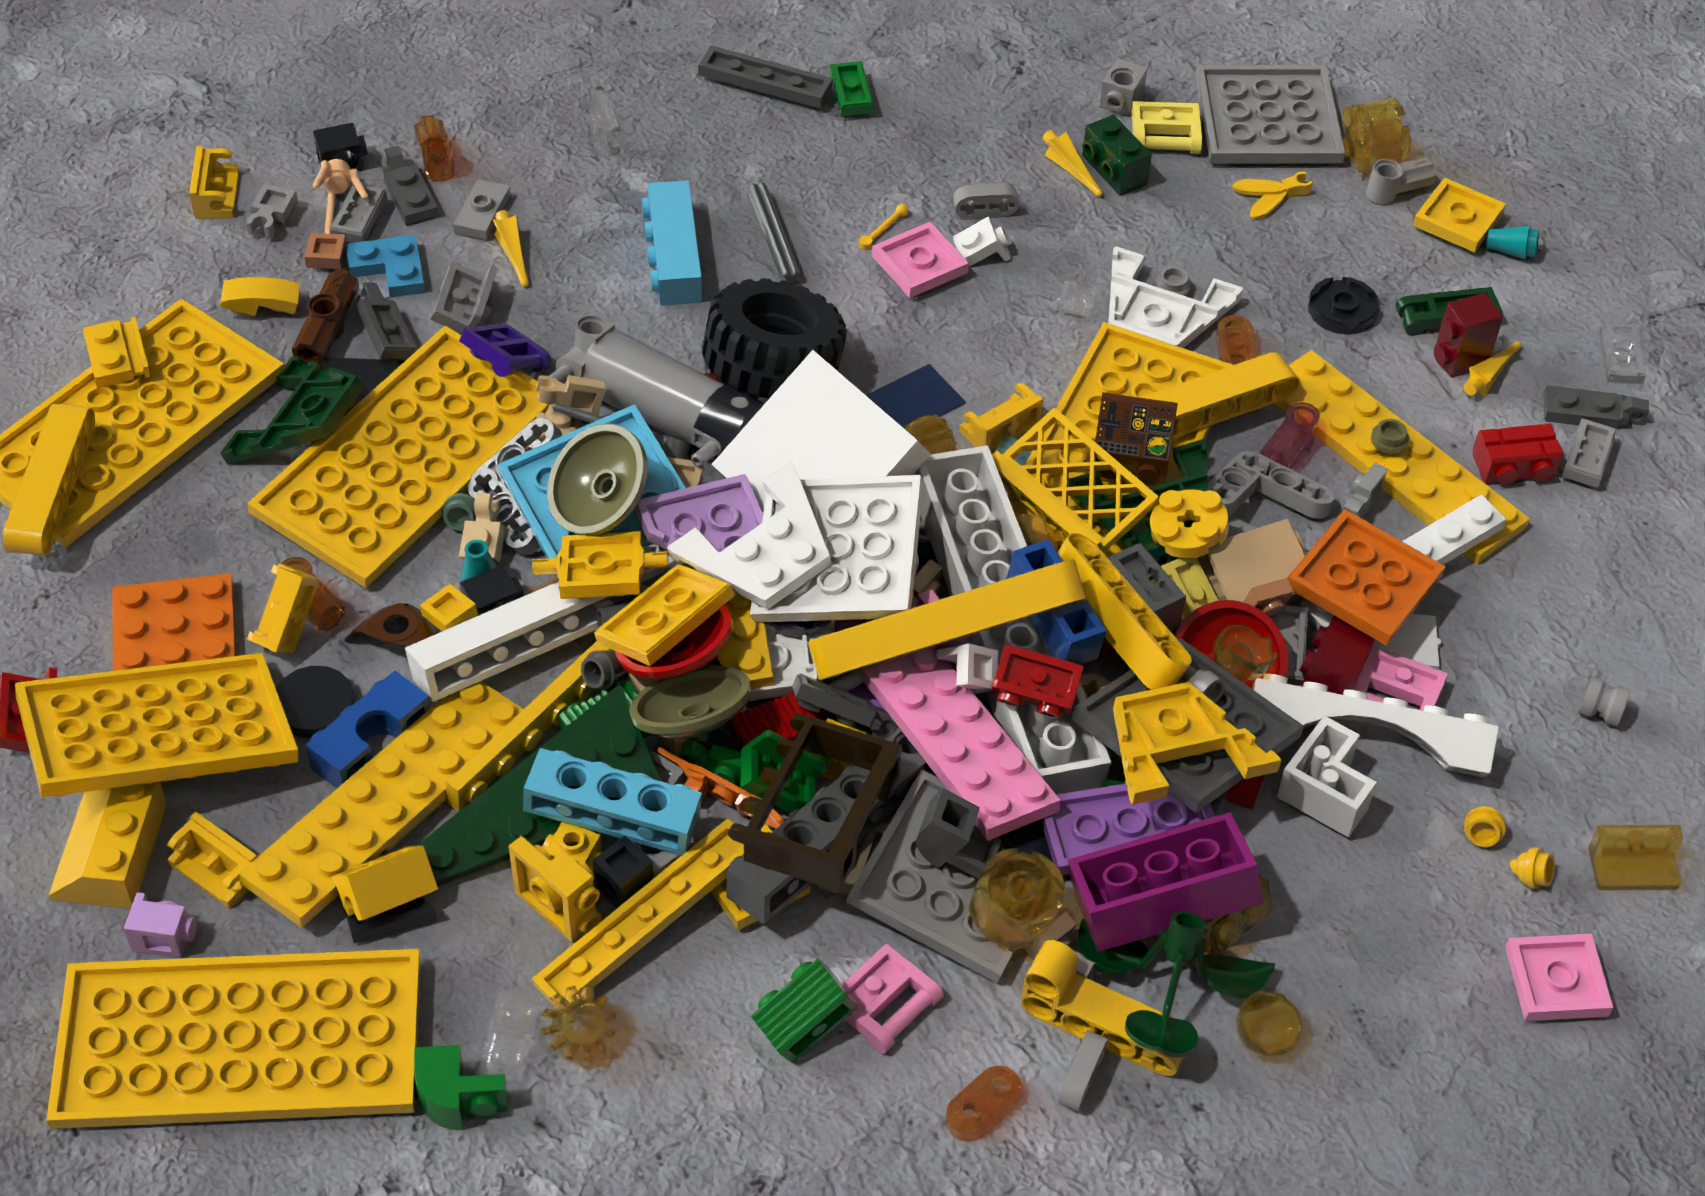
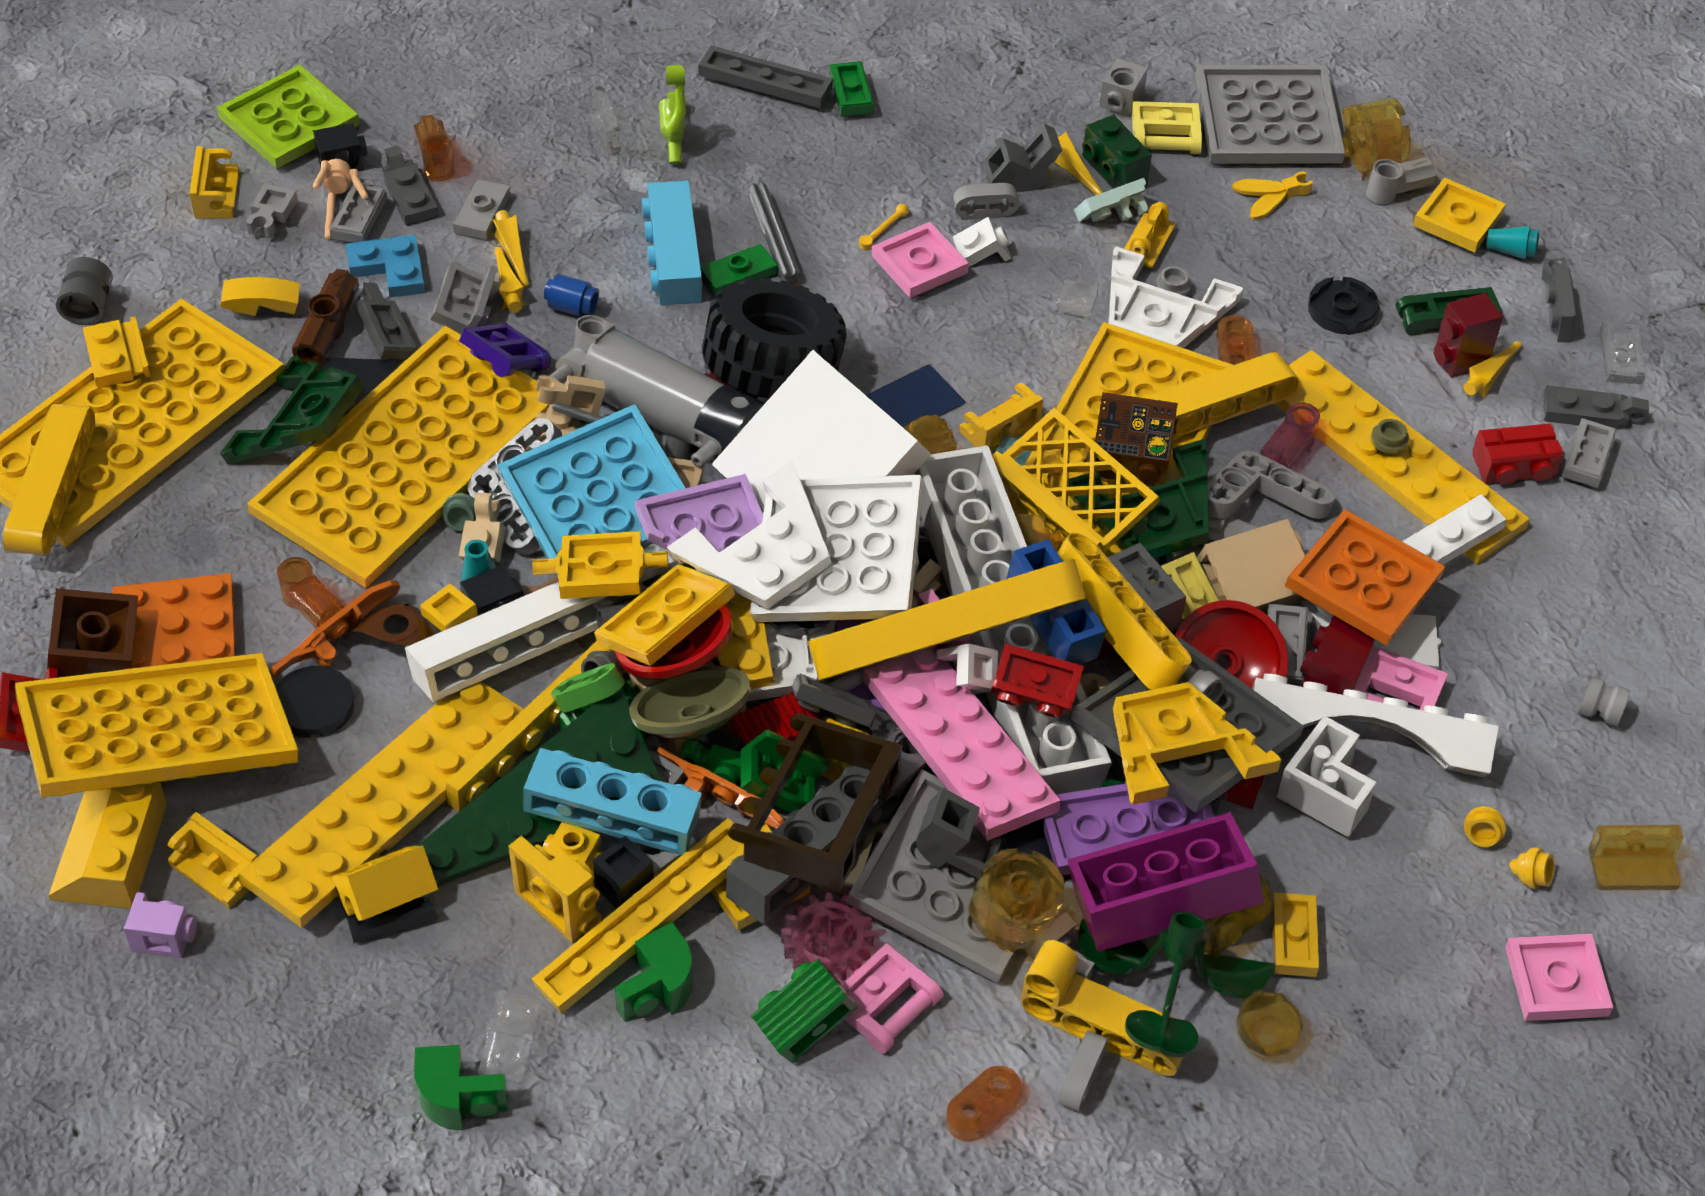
yellow plate [46,949,421,1129] -> none
yellow hinge [247,564,321,653] -> none
nougat plate [304,233,347,269] -> none
blue arch [305,671,431,789] -> none
clear yellow gear [540,986,616,1061] -> none
olive dish [547,424,648,536] -> none
yellow plate [1150,490,1229,558] -> none
clear yellow hair [1213,624,1278,681] -> none
nougat plate [1243,578,1294,617] -> none
light grey plate [1343,462,1388,518] -> none
none -> reddish brown slope [47,588,138,678]
none -> dark grey wheel [56,257,113,325]
none -> lime plate [217,64,360,169]
none -> orange piece [271,580,400,678]
none -> yellow piece [494,247,526,313]
none -> blue brick [544,274,600,317]
none -> bright green beam [551,663,625,712]
none -> green brick [615,922,693,1022]
none -> lime piece [659,65,686,165]
none -> green plate [700,244,778,296]
none -> clear pink gear [781,893,874,981]
none -> dark grey brick [983,124,1062,192]
none -> light aqua plate [1074,178,1148,222]
none -> yellow hinge [1124,202,1176,268]
none -> yellow plate [1271,892,1319,977]
none -> dark grey hinge [1541,257,1576,342]

